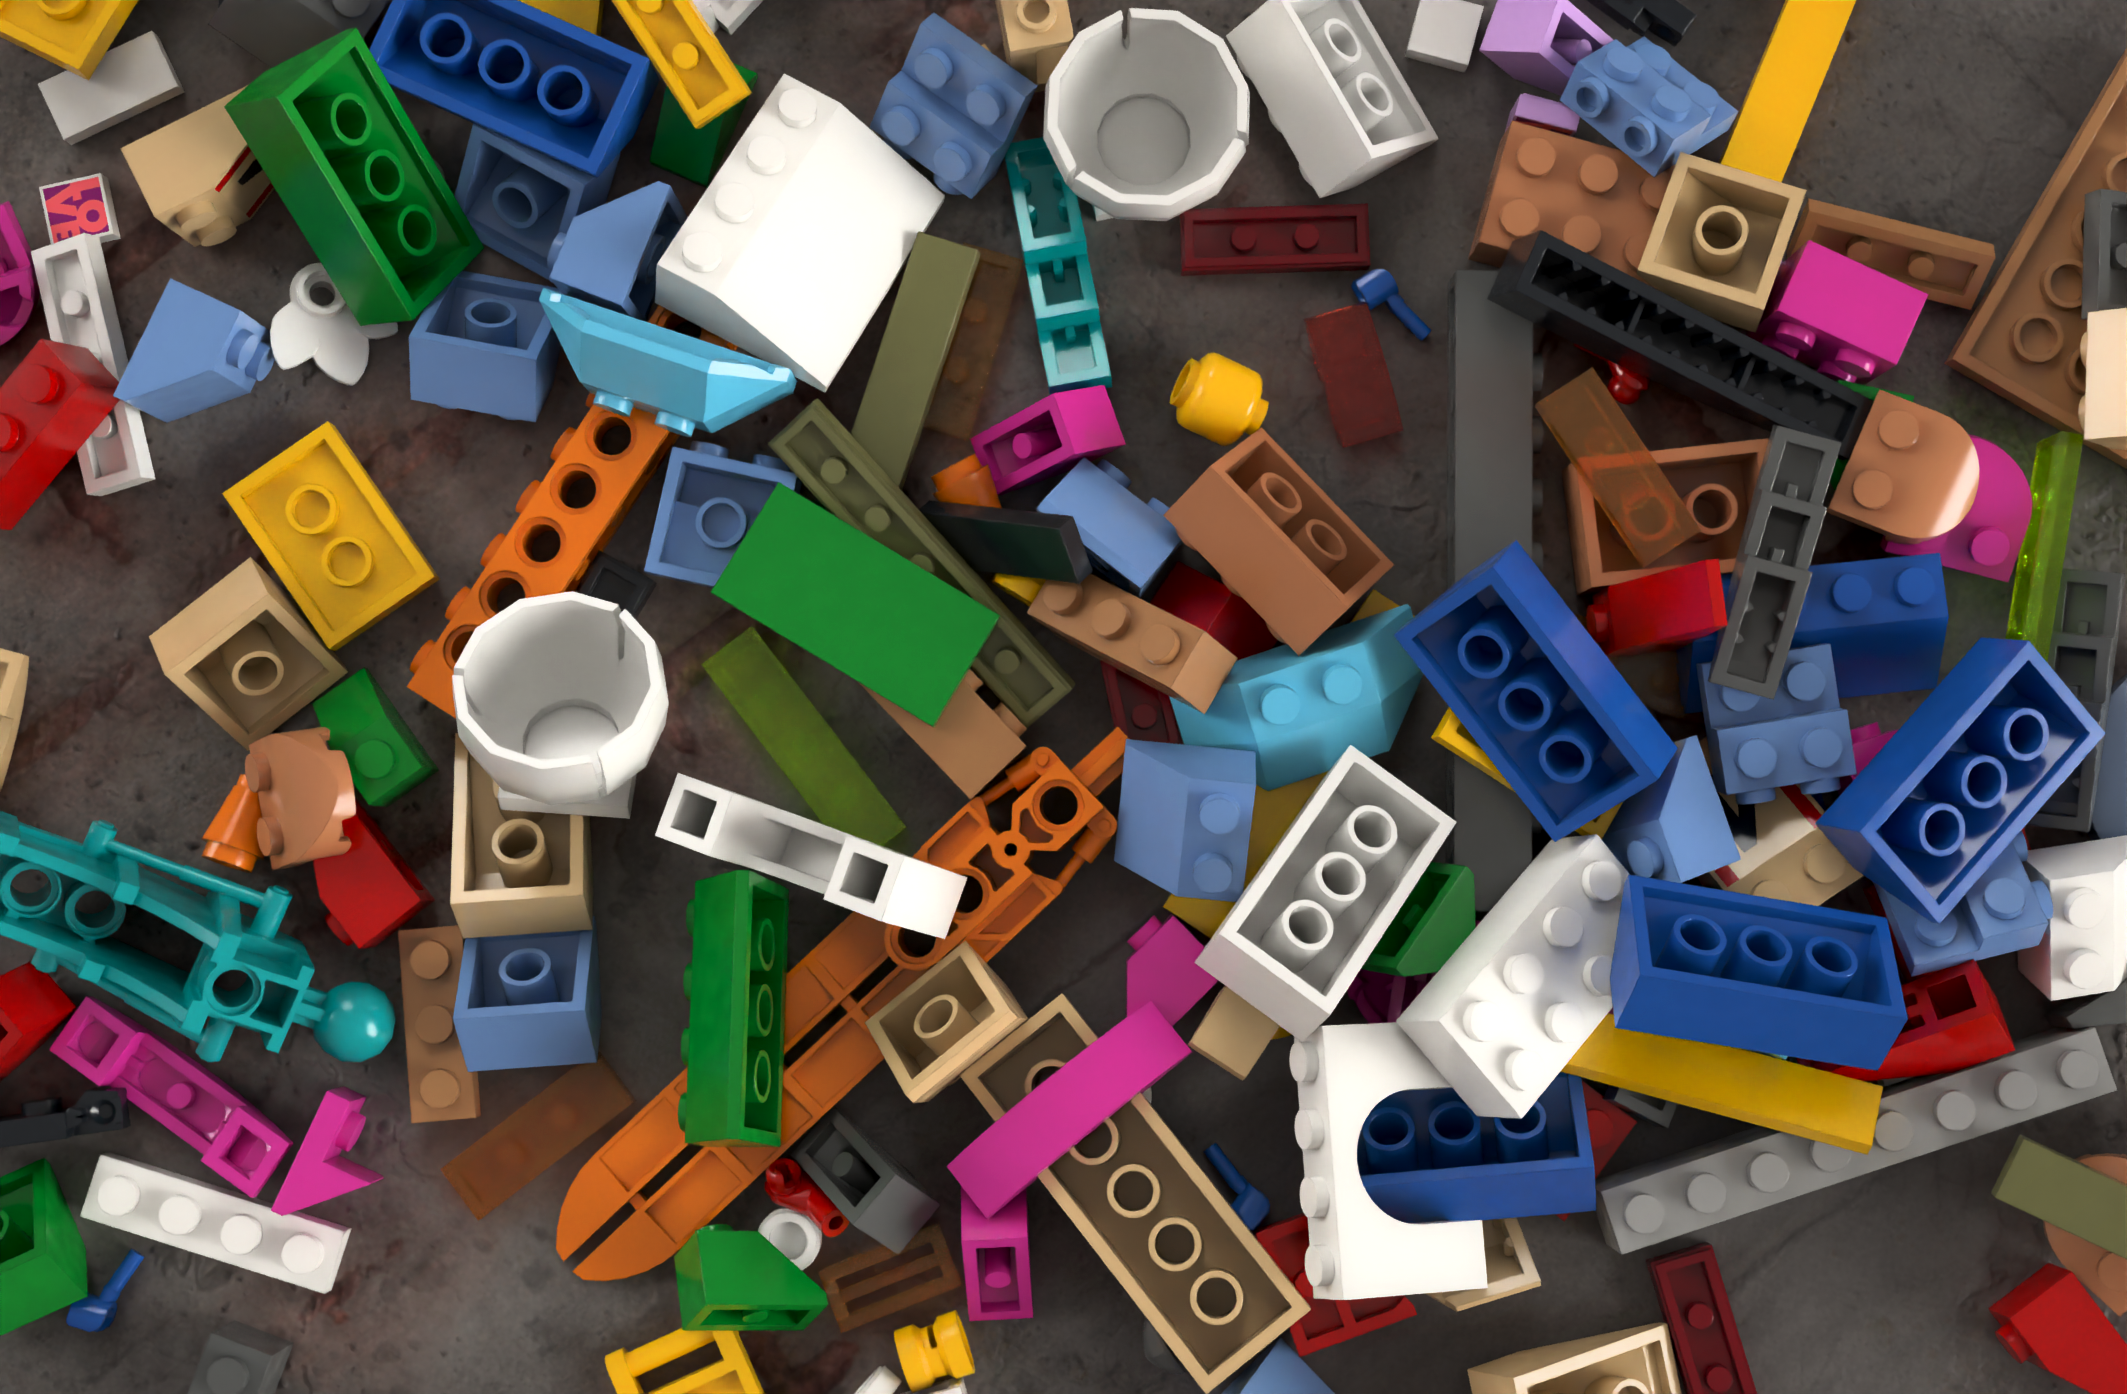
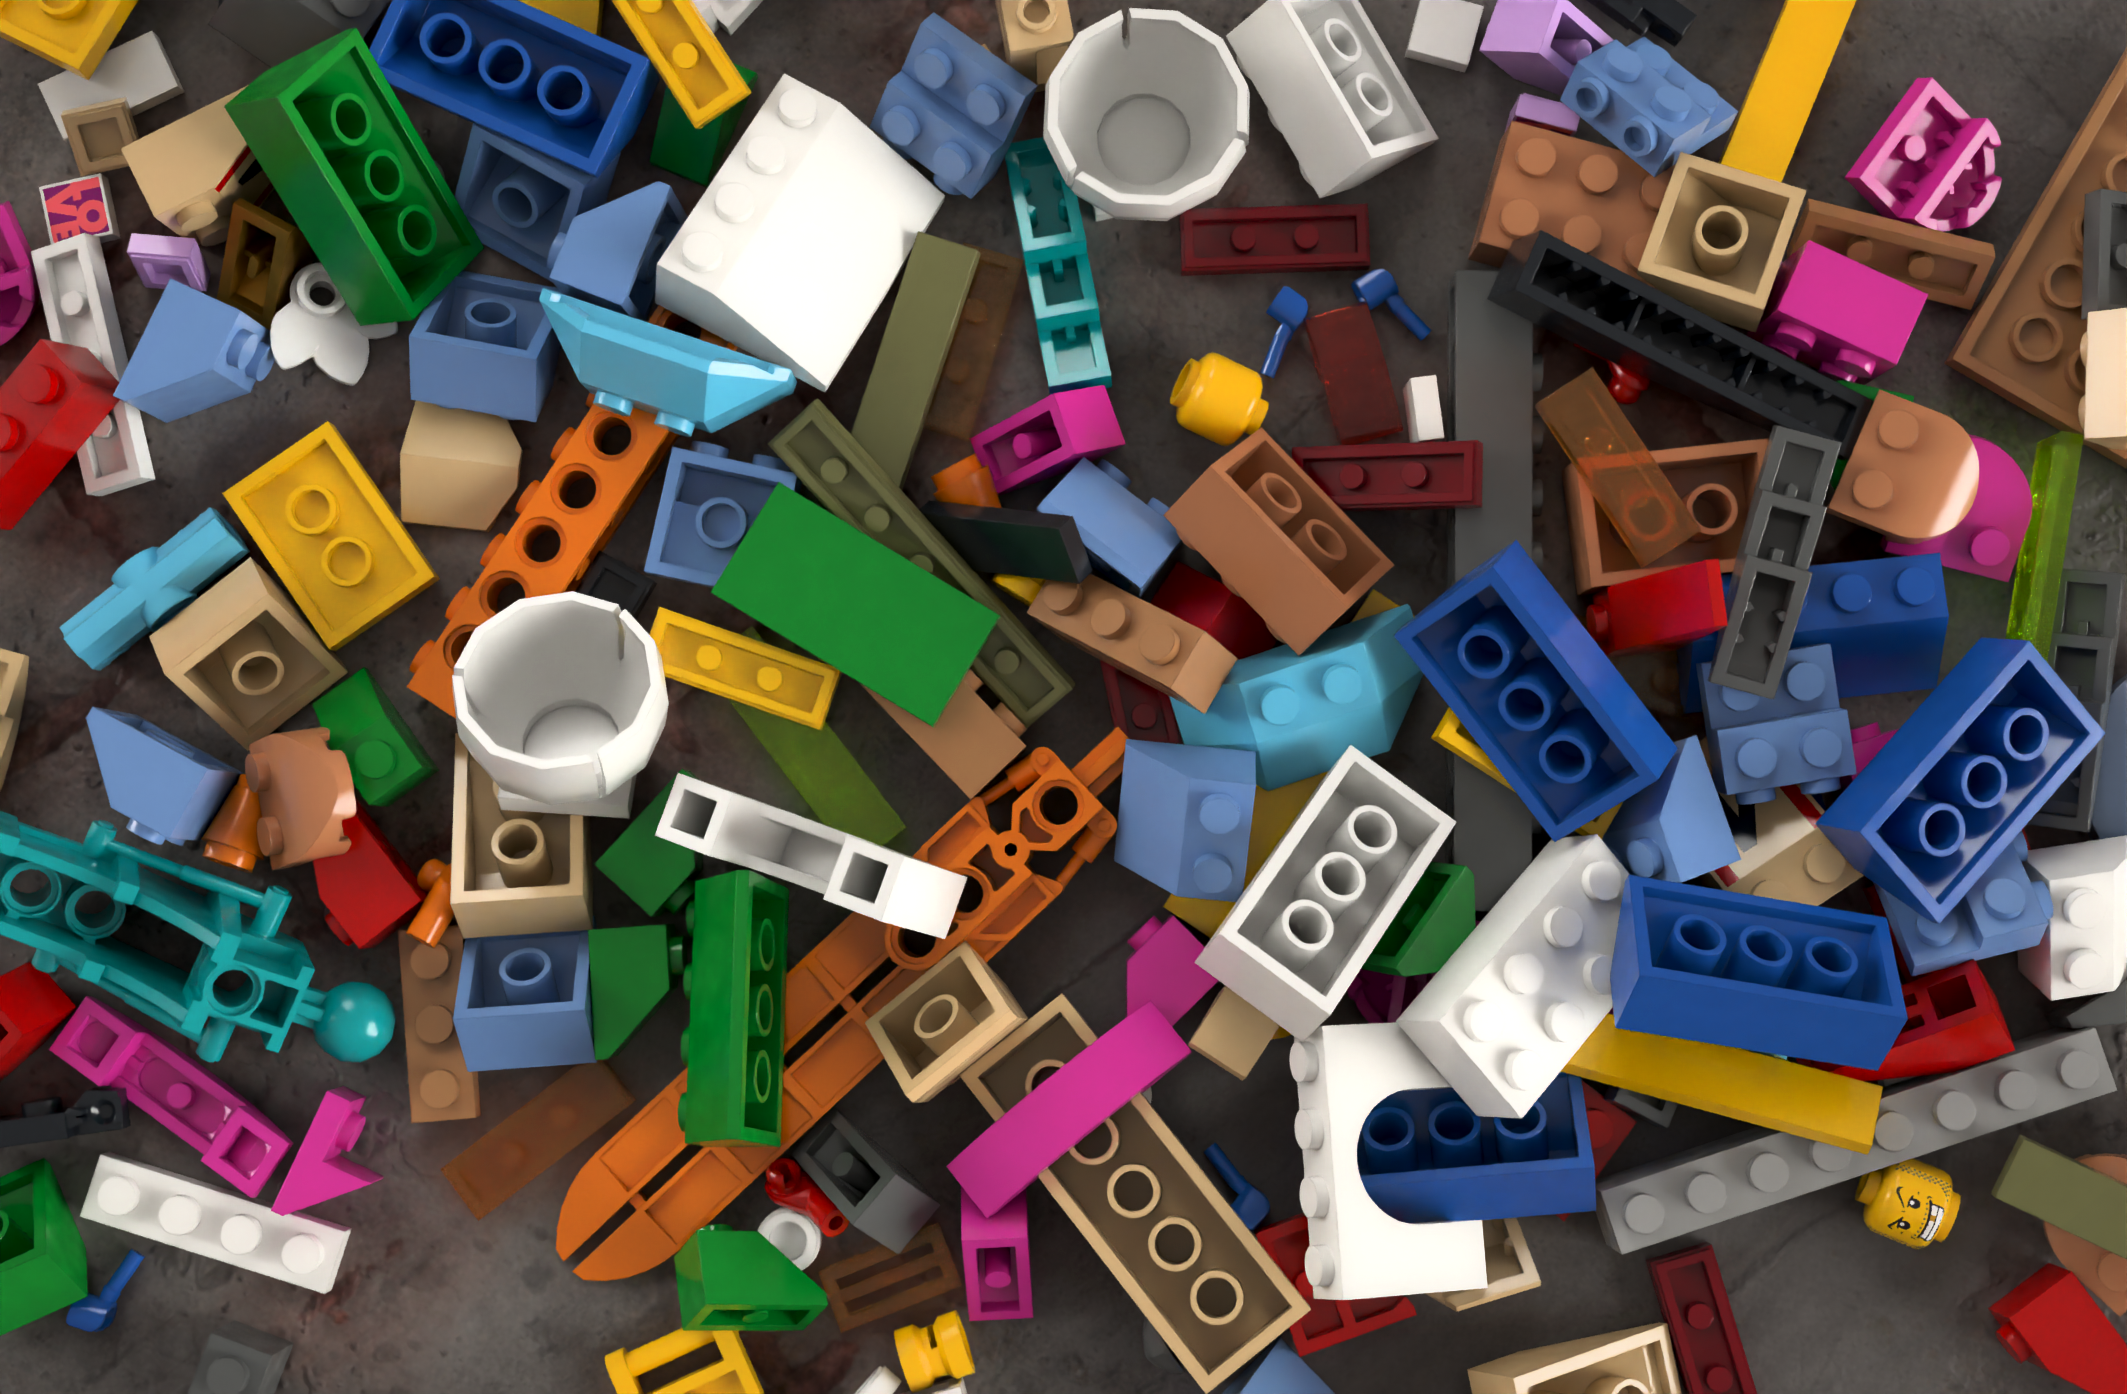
none -> medium azure piece [59,507,250,671]
none -> tan tile [61,97,140,177]
none -> medium blue slope [86,706,245,846]
none -> lavender tile [127,233,211,292]
none -> pearl gold slope [217,198,316,330]
none -> tan slope [400,401,523,532]
none -> orange arm [406,859,454,949]
none -> green slope [588,924,688,1060]
none -> green slope [594,769,703,917]
none -> yellow tile [649,607,842,731]
none -> blue hand [1259,286,1308,379]
none -> dark red tile [1292,440,1483,512]
none -> white tile [1403,375,1444,443]
none -> dark pink slope [1845,77,2002,232]
none -> yellow head [1855,1158,1961,1249]

